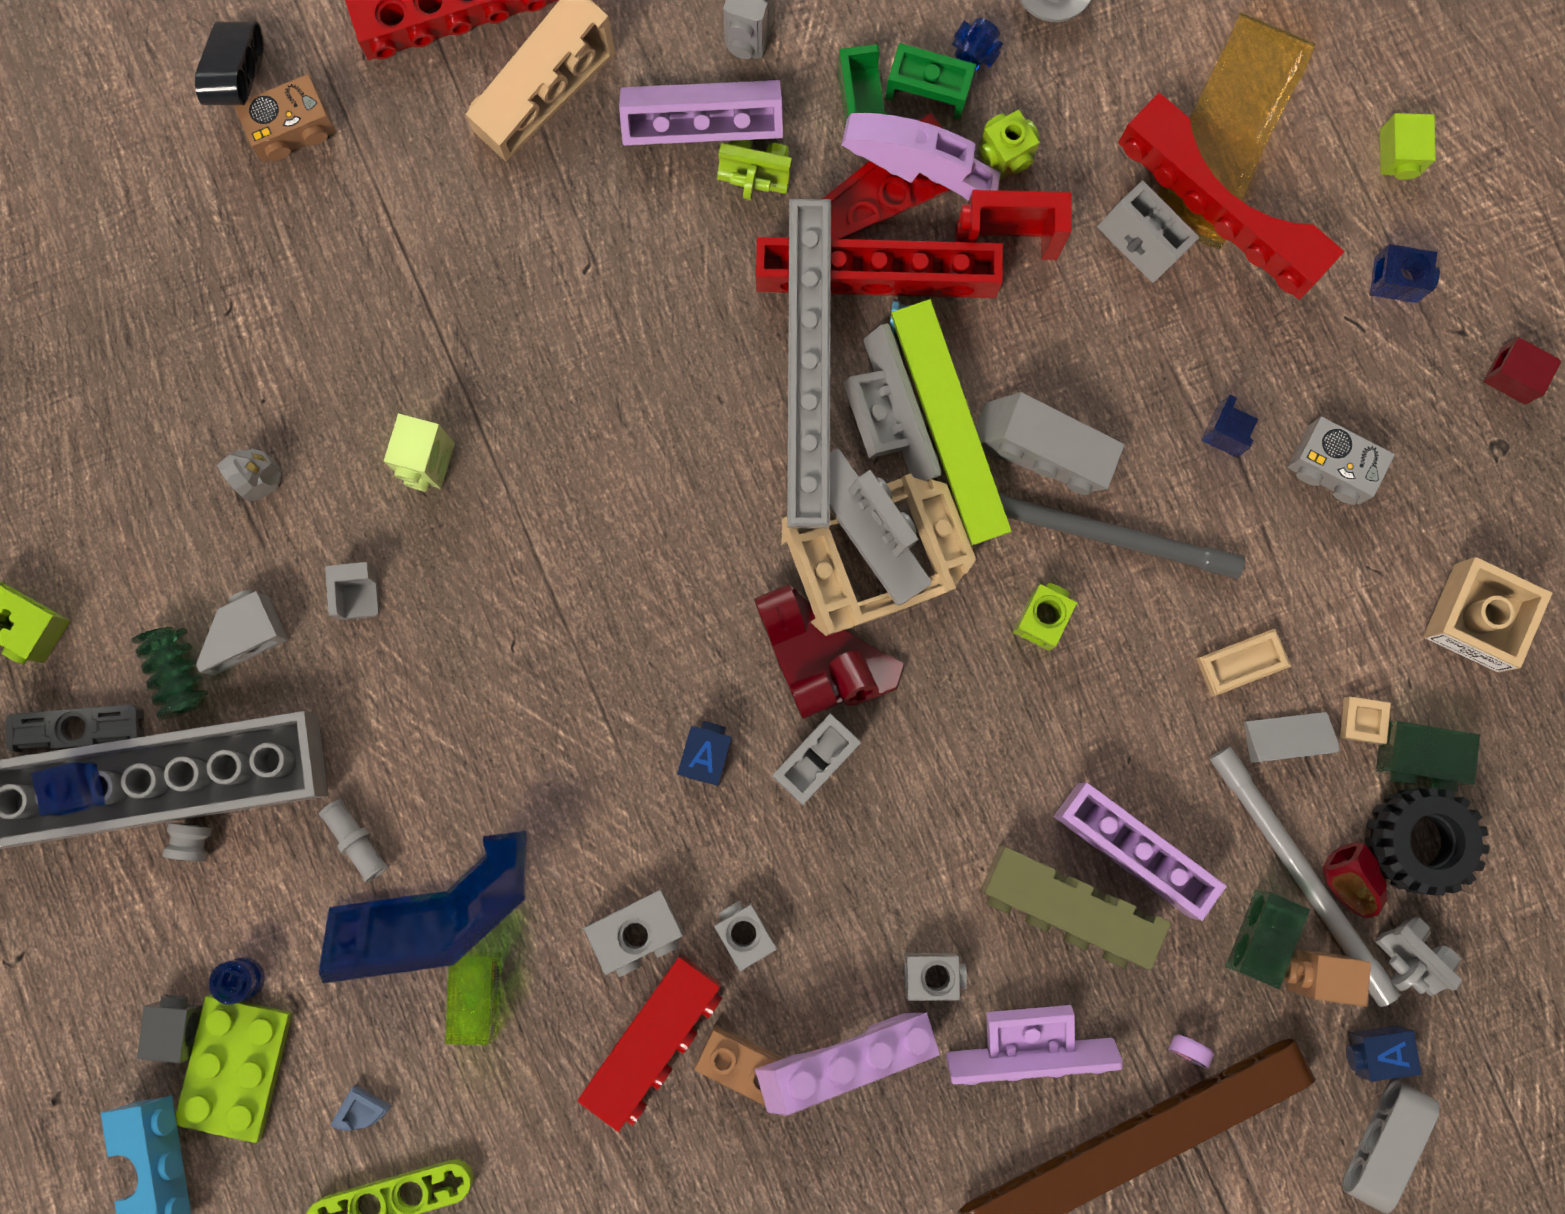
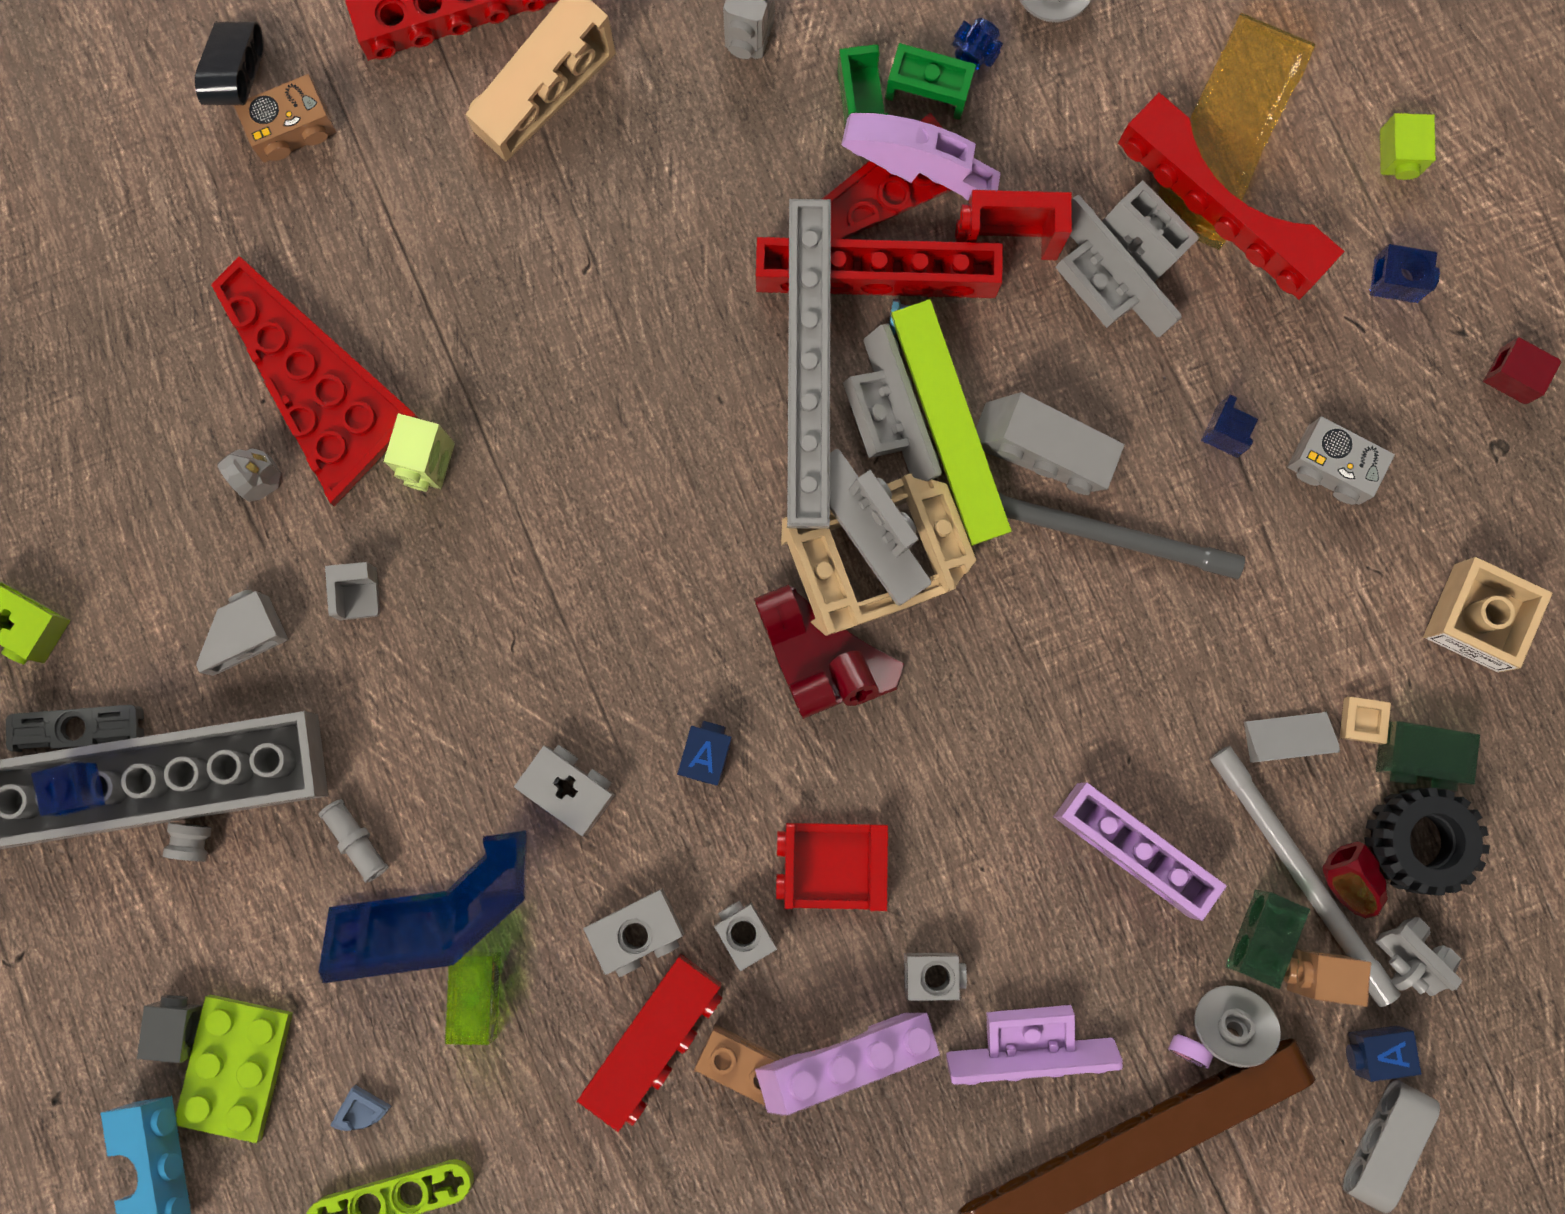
clear green piece [131,627,209,719] -> none
clear blue wheel [209,957,265,1005] -> none
lavender brick [619,80,783,145] -> none
lime hips [717,140,792,201] -> none
light grey brick [772,713,861,805] -> none
lime brick [978,109,1040,180] -> none
olive wedge [979,846,1172,971] -> none
lime brick [1012,583,1077,651] -> none
tan tile [1196,629,1291,697] -> none
none -> red wing [211,256,418,507]
none -> light grey brick [514,744,616,837]
none -> red panel [776,823,888,911]
none -> light grey bracket [1055,195,1182,337]
none -> light grey dish [1194,985,1281,1067]

